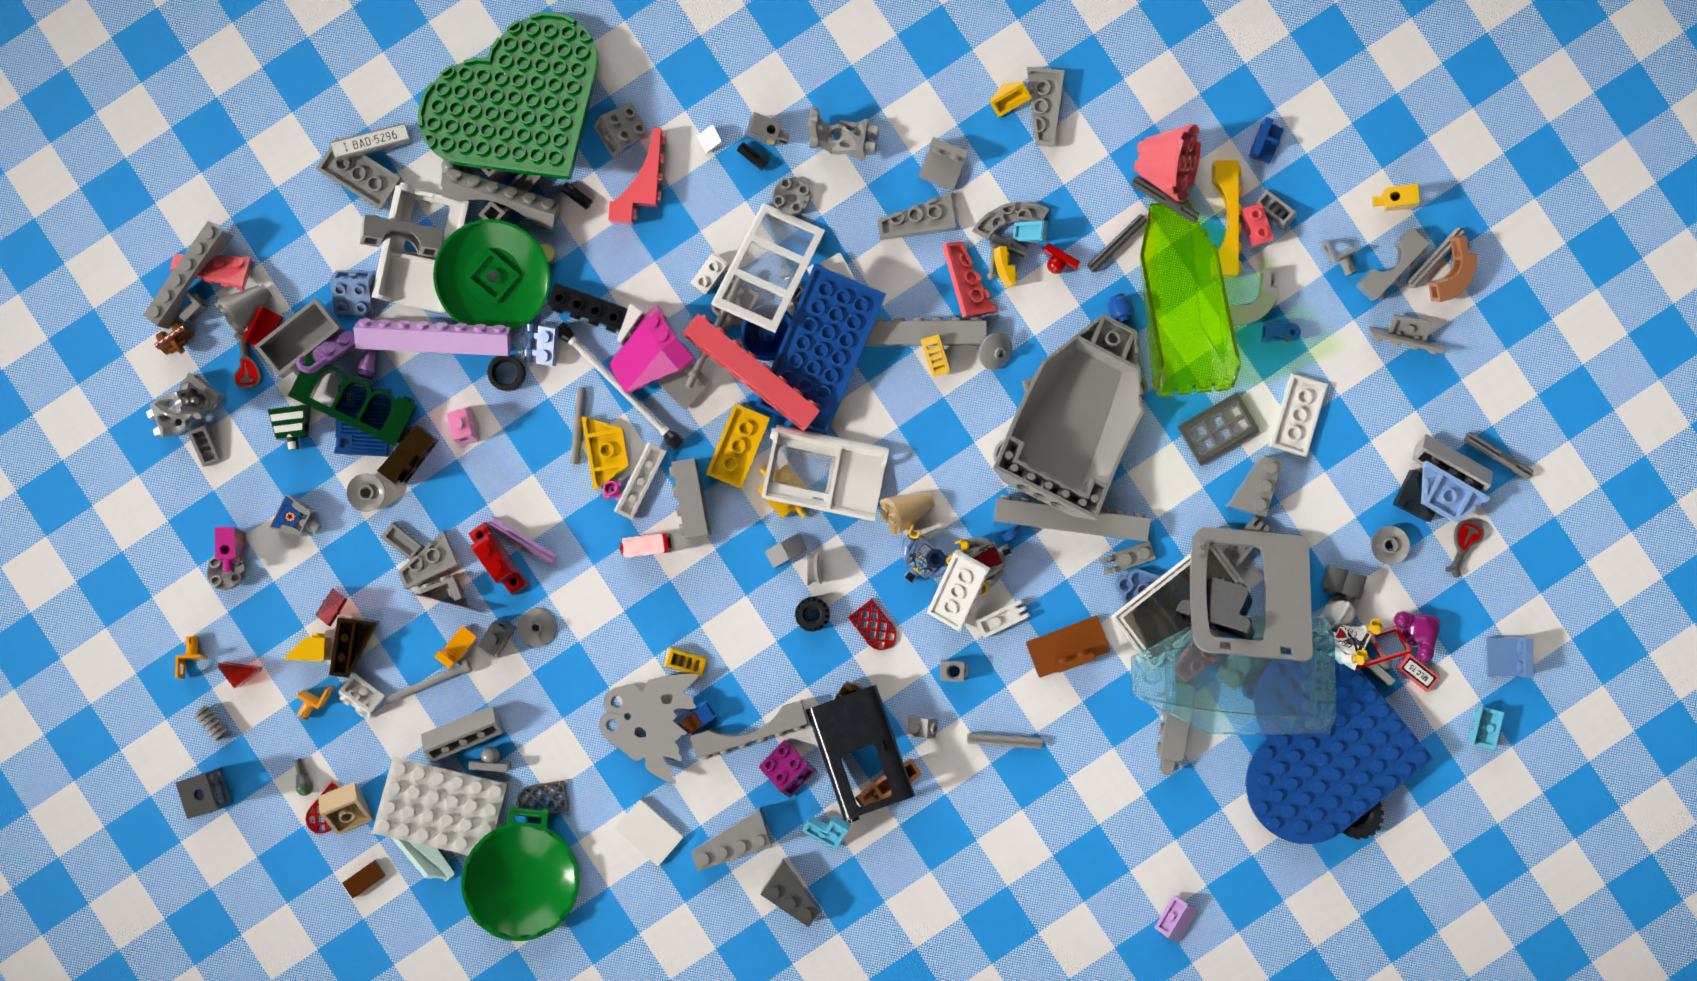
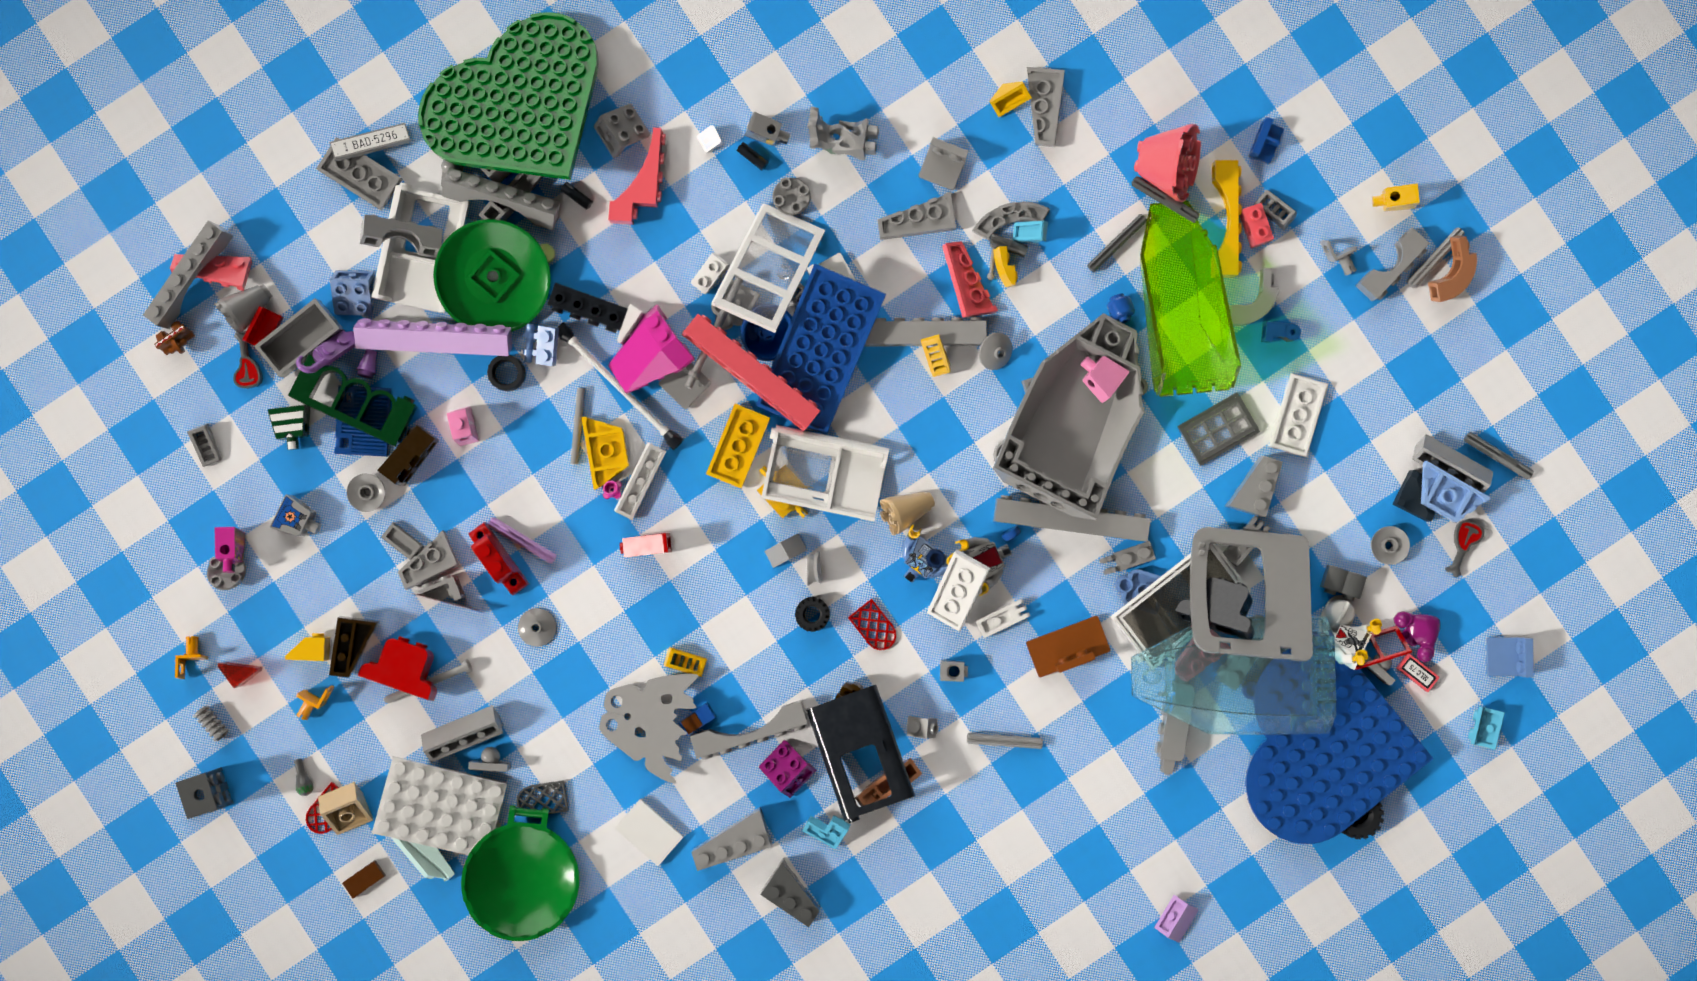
light grey hips [146,382,210,437] -> none
light grey bracket [179,292,207,324] -> none
light grey hinge [179,373,226,414] -> none
clear red piece [316,588,348,627] -> none
white bracket [339,673,385,718] -> none
light orange bracket [434,626,477,669] -> none
dark grey torso [478,617,517,658] -> none
light grey brick [669,458,711,539] -> none
red tile [1042,243,1080,274] -> none
light grey bracket [1368,313,1446,355] -> none
none -> red brick [357,636,437,701]
none -> bright pink torso [1080,356,1129,403]

